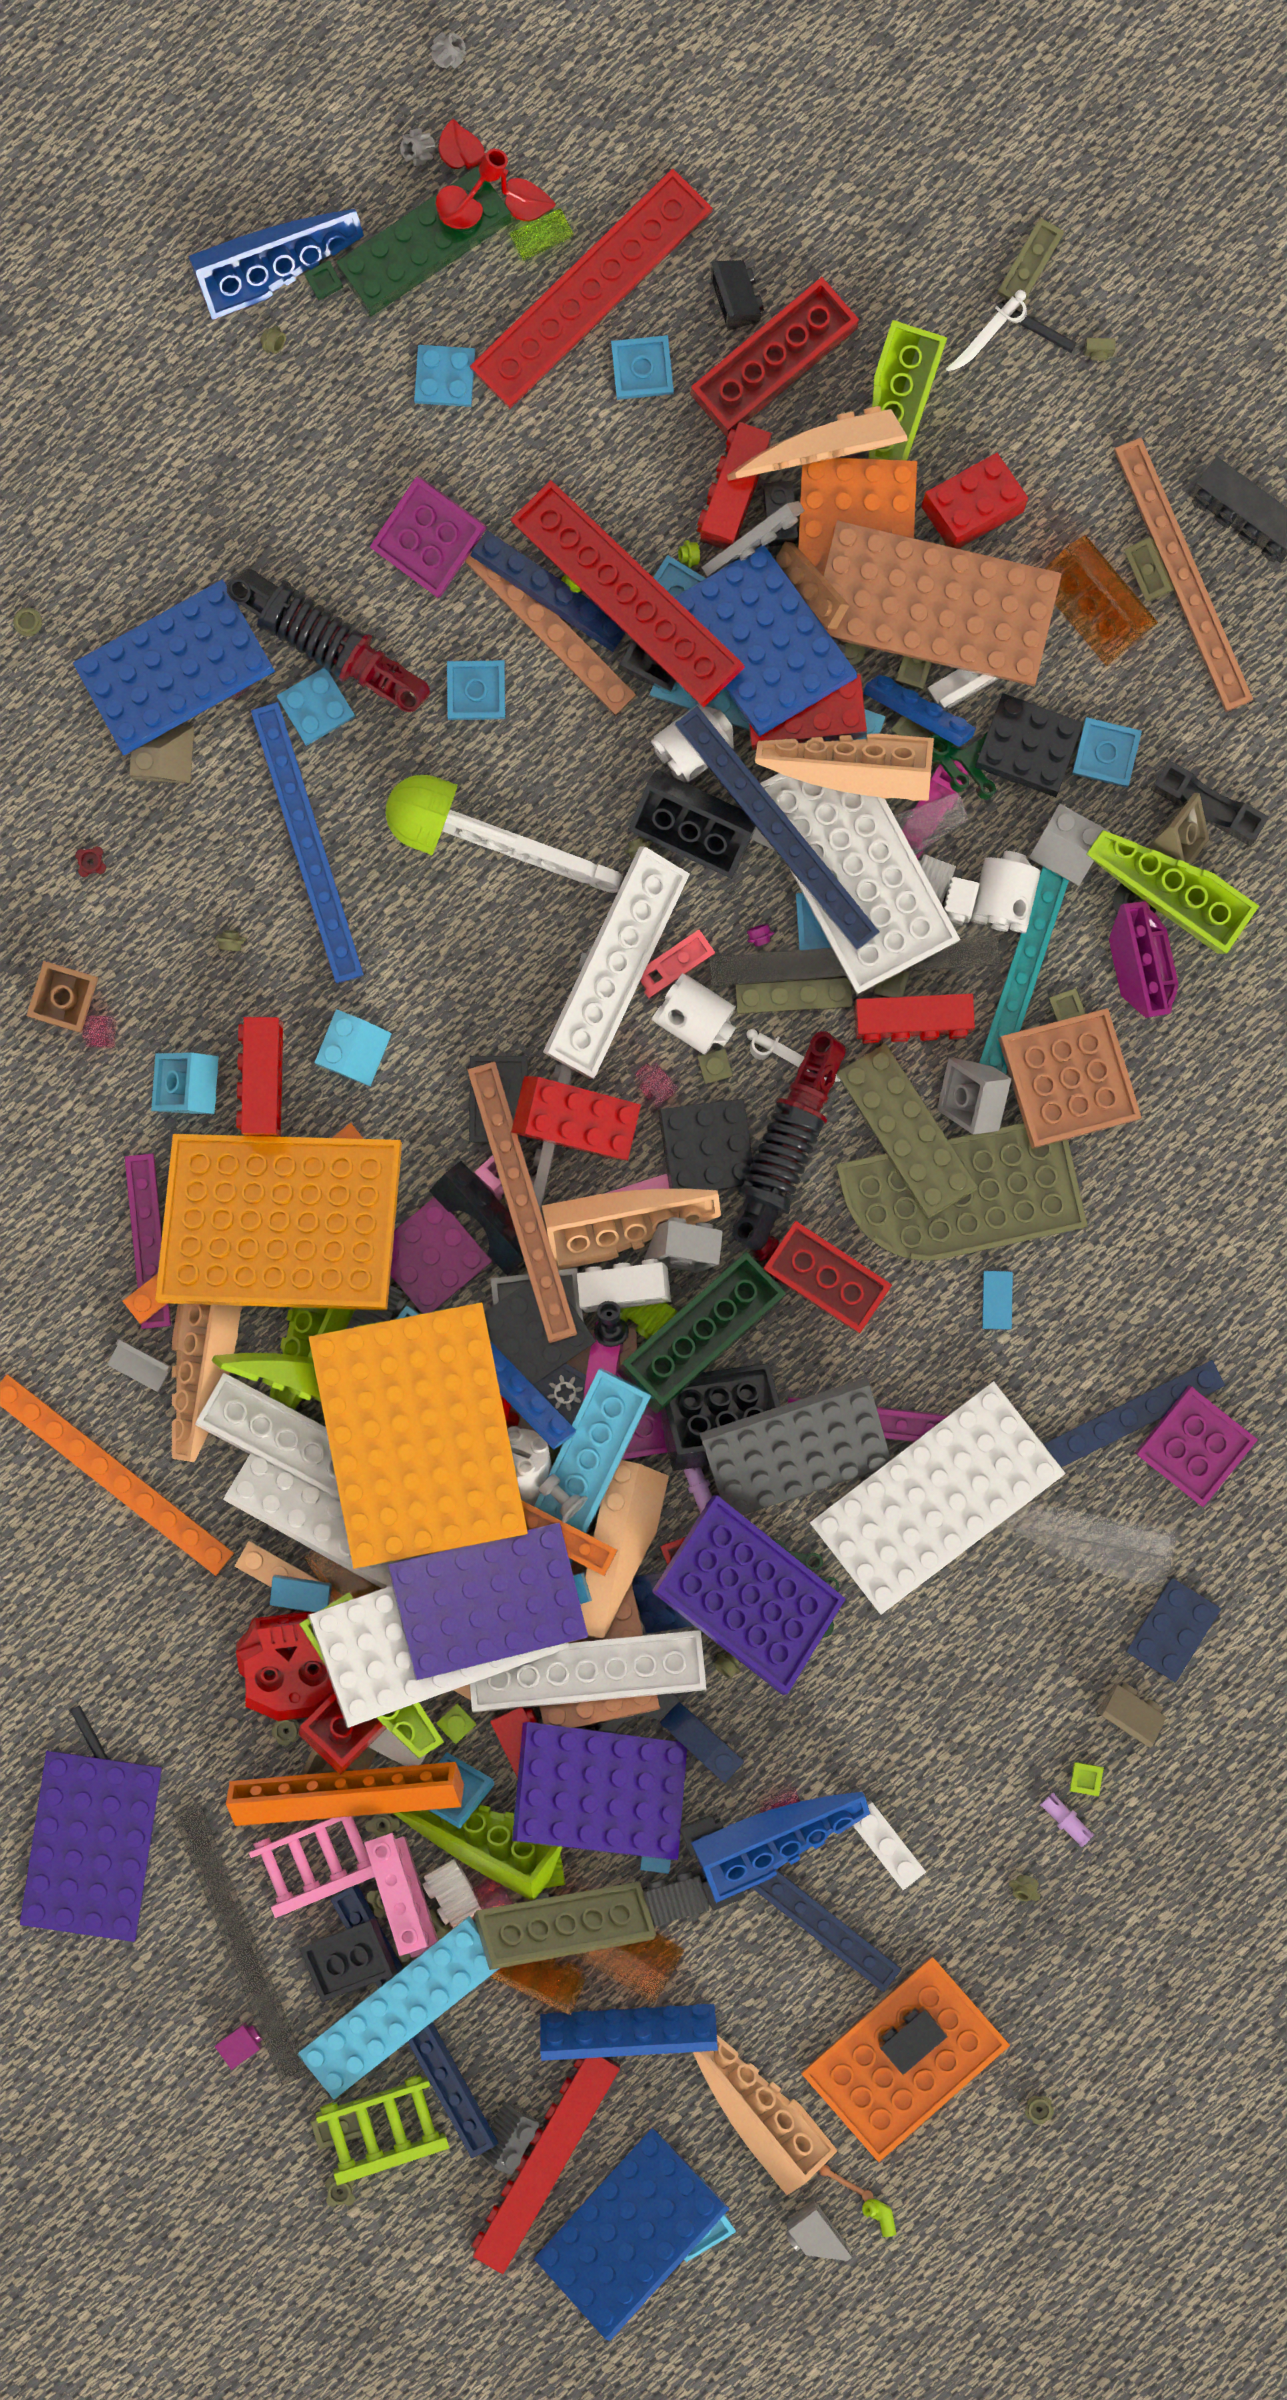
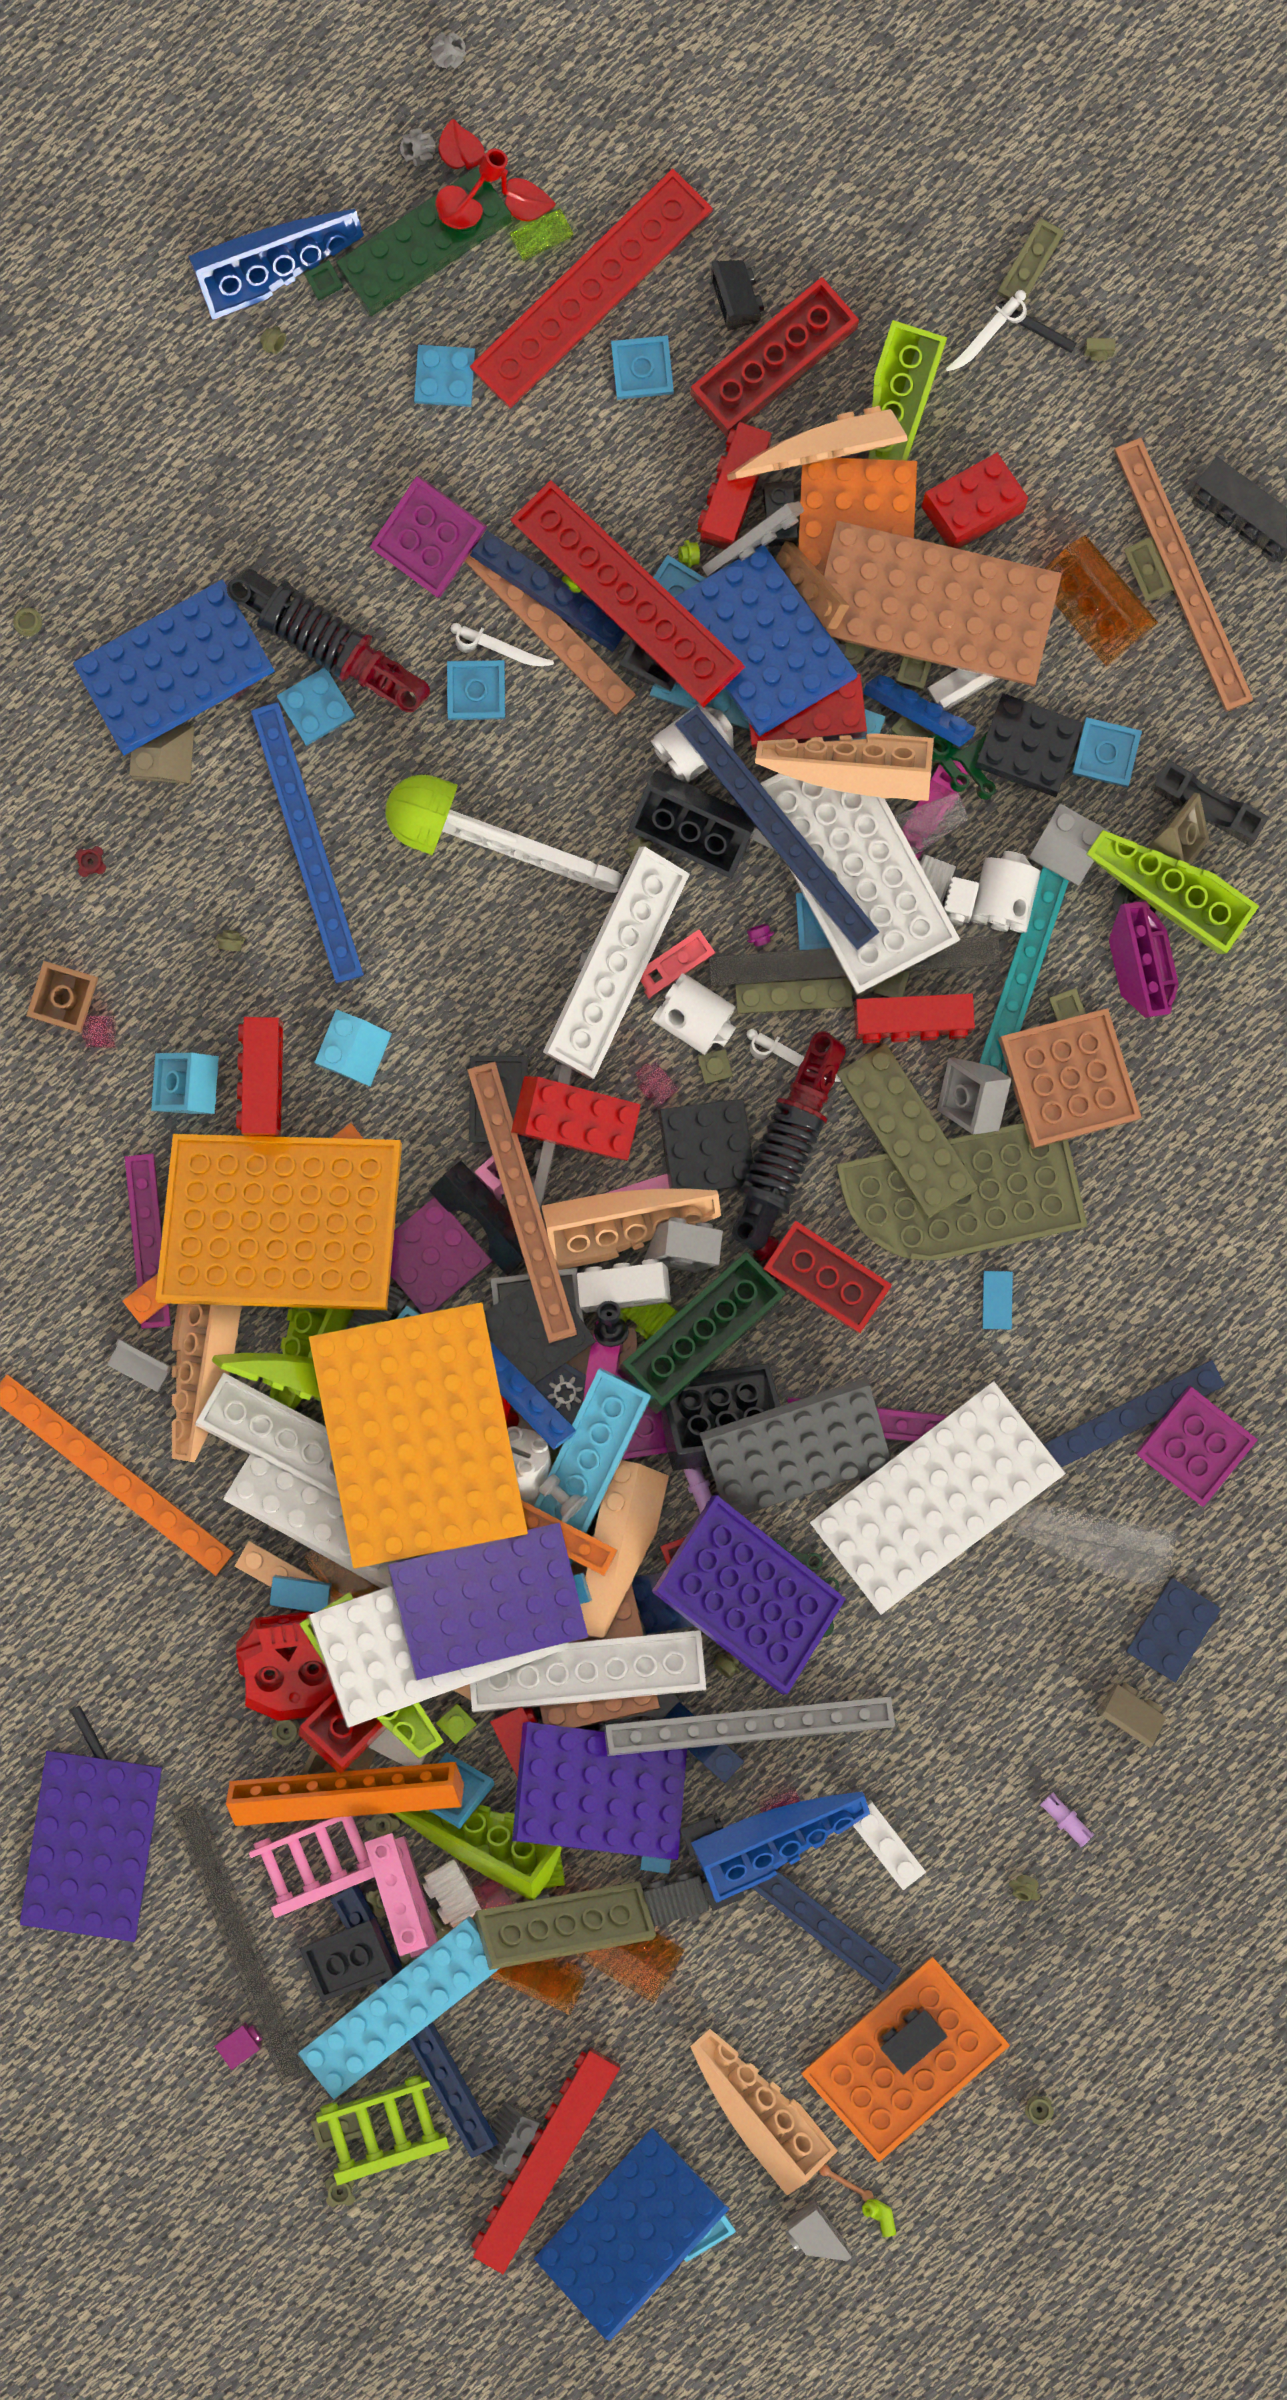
blue plate [540,2004,718,2061] -> none
lime plate [1069,1762,1104,1796] -> none
none -> white sword [450,623,554,666]
none -> light grey plate [604,1697,895,1756]

